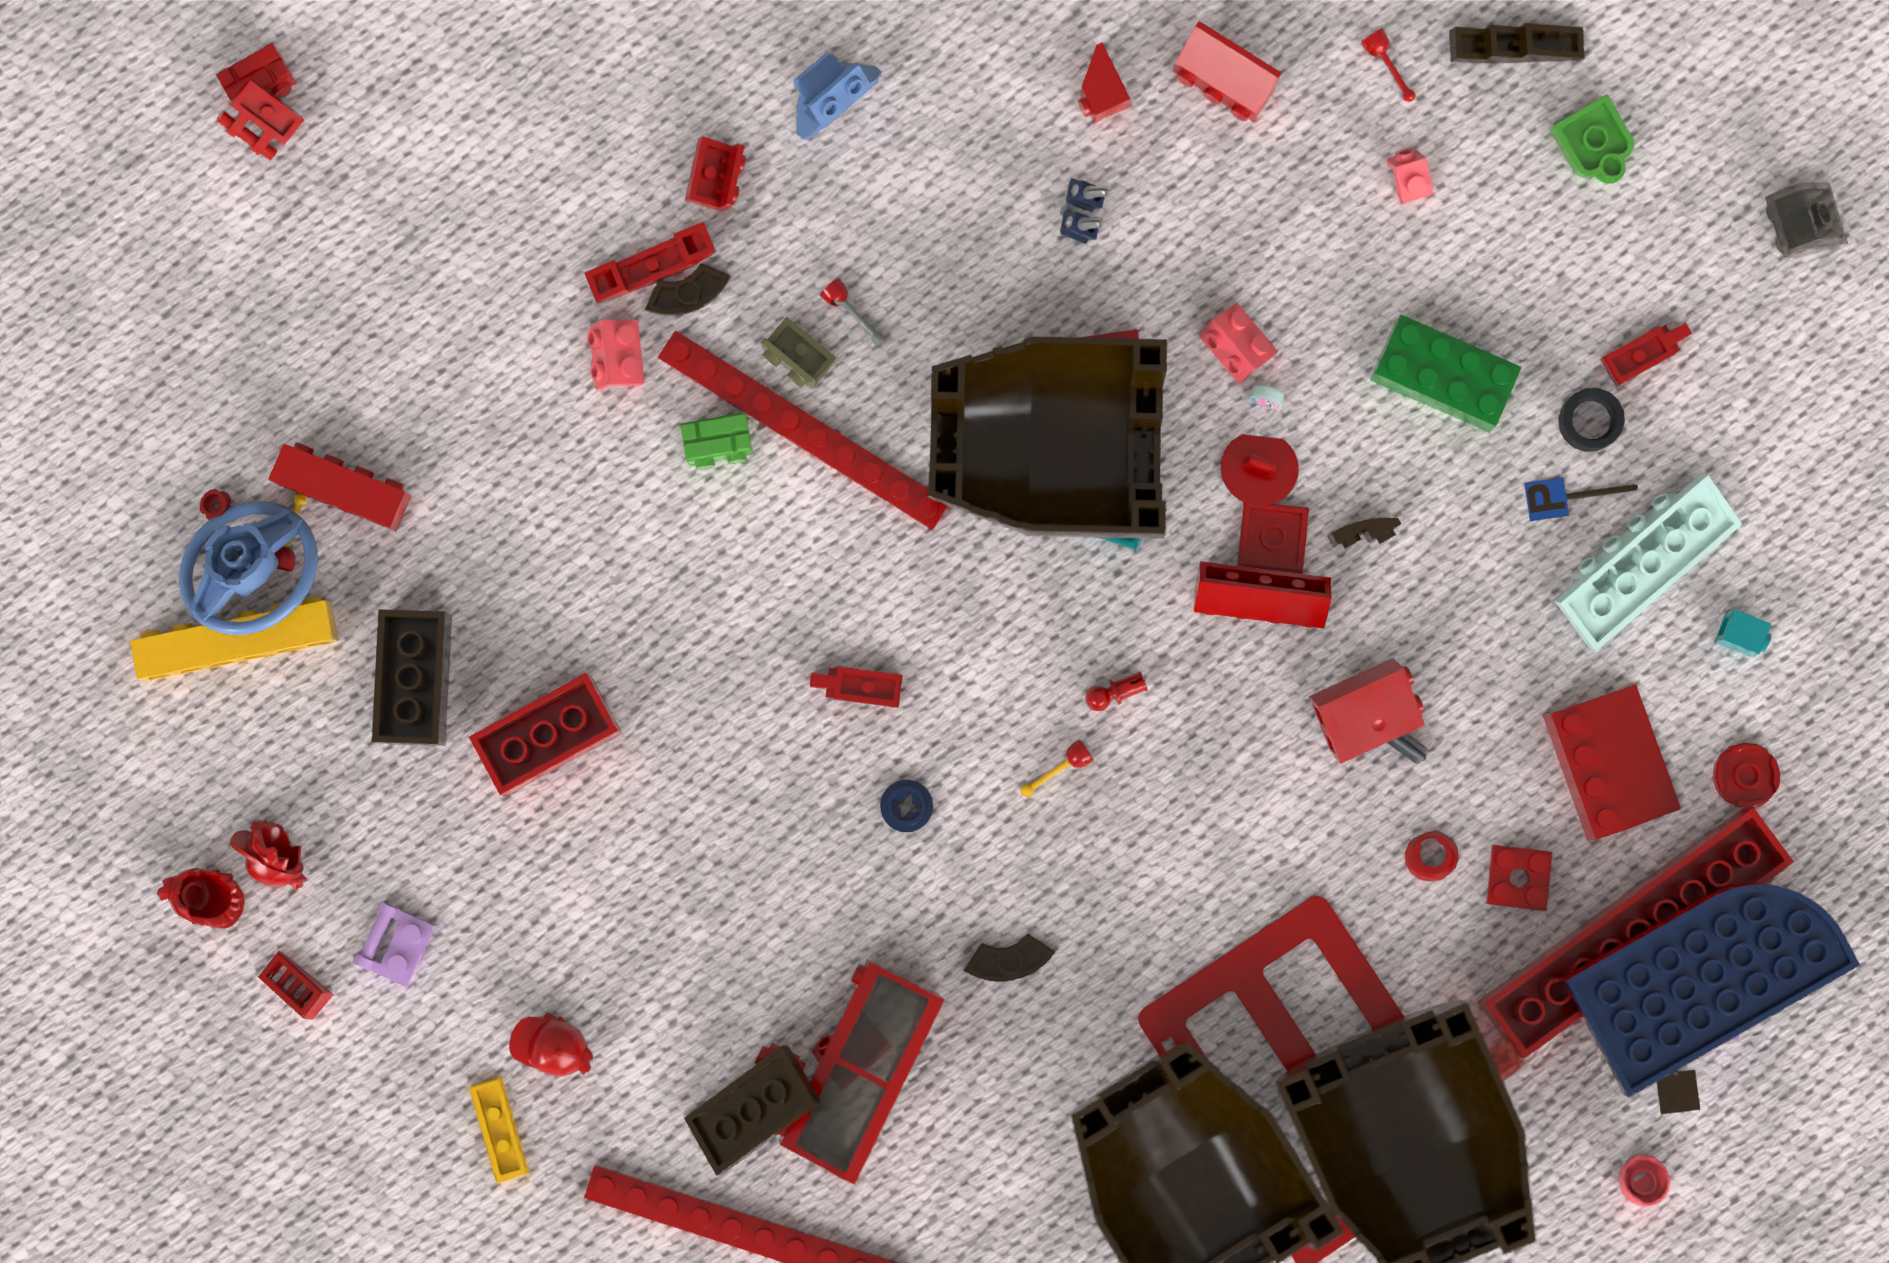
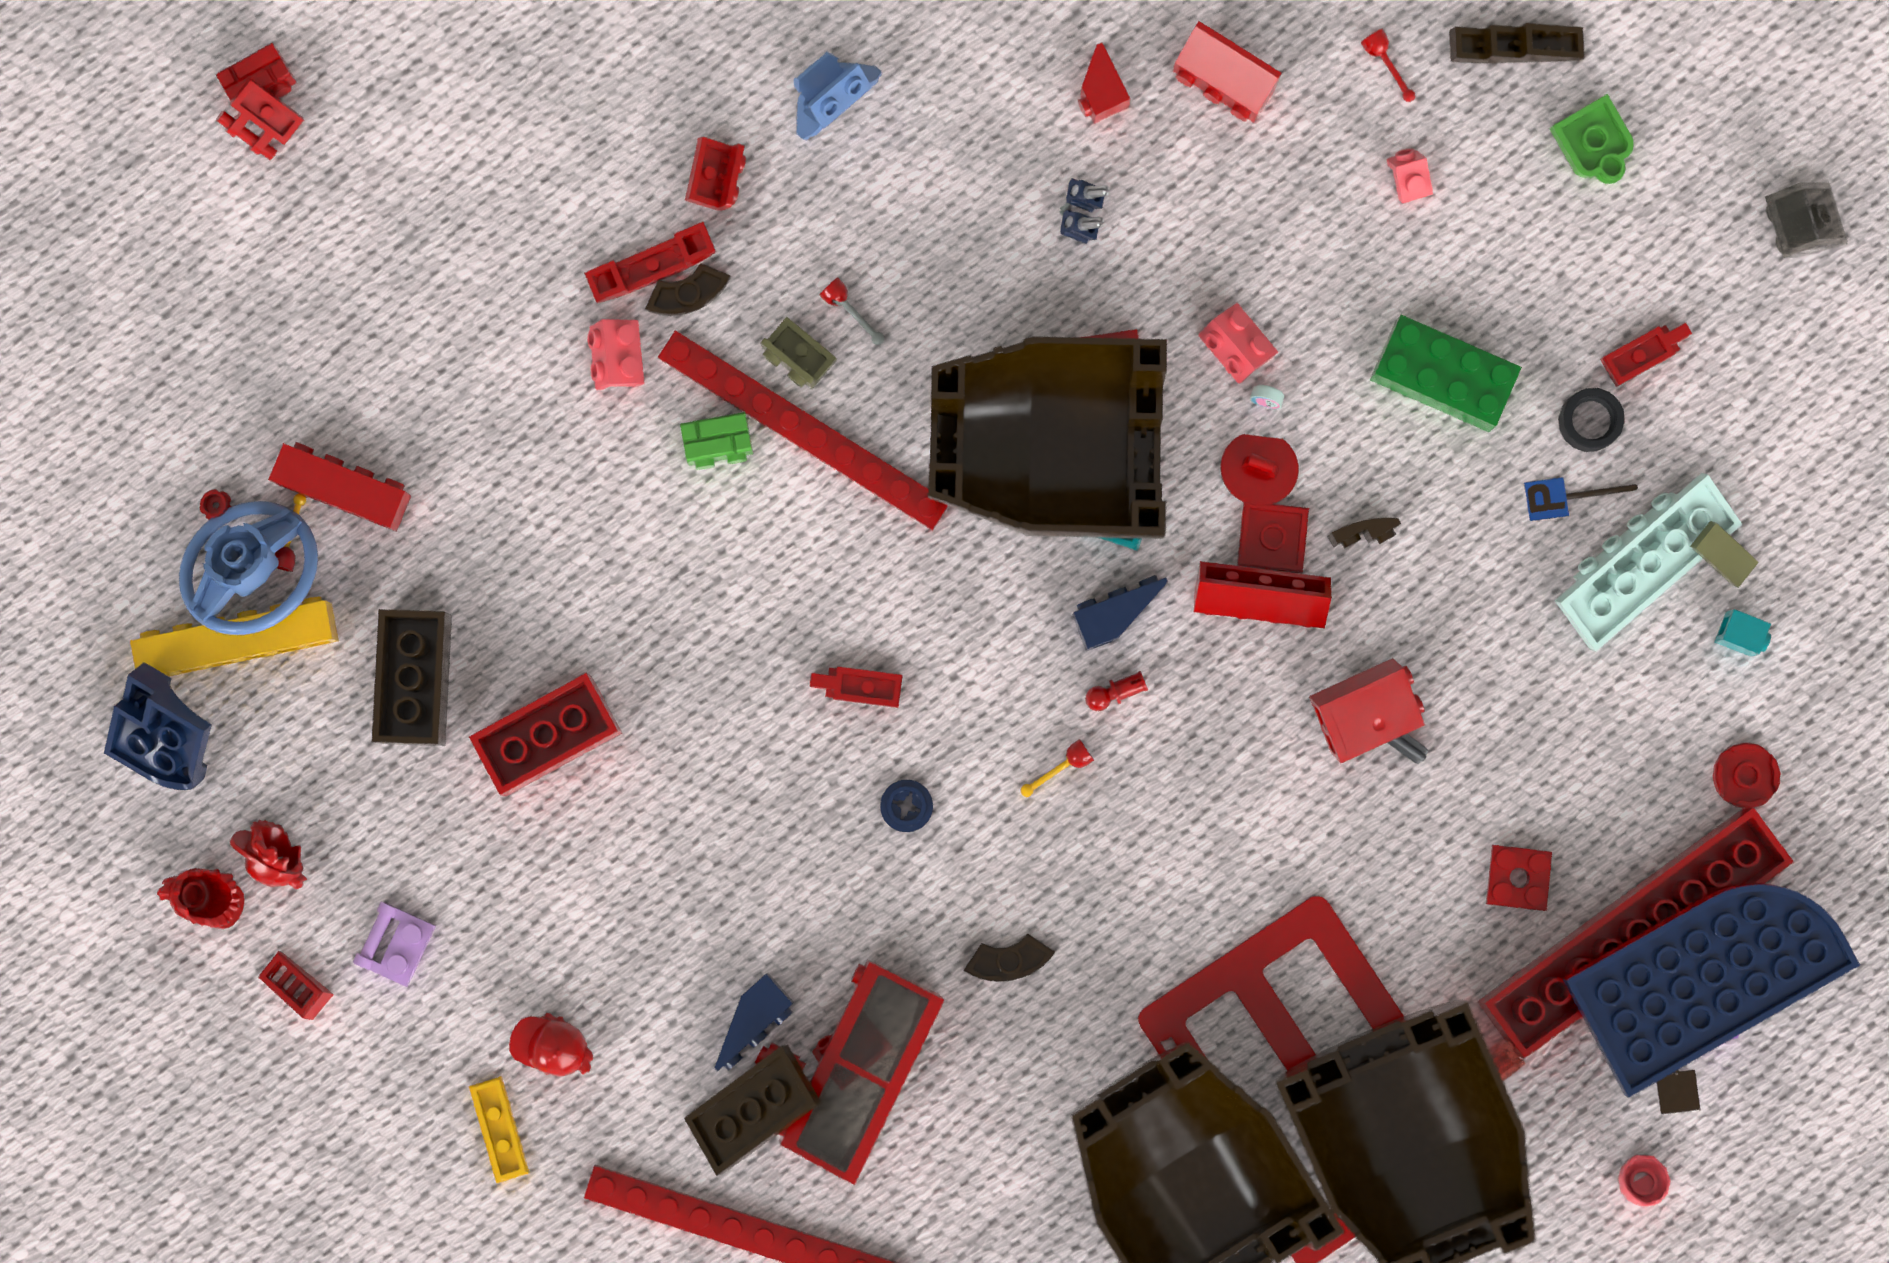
red piece [1405,830,1459,881] -> none
red slope [1543,684,1681,841] -> none
none -> dark blue slope [104,662,212,790]
none -> dark blue slope [714,973,794,1072]
none -> dark blue slope [1072,575,1168,652]
none -> olive tile [1690,521,1759,588]

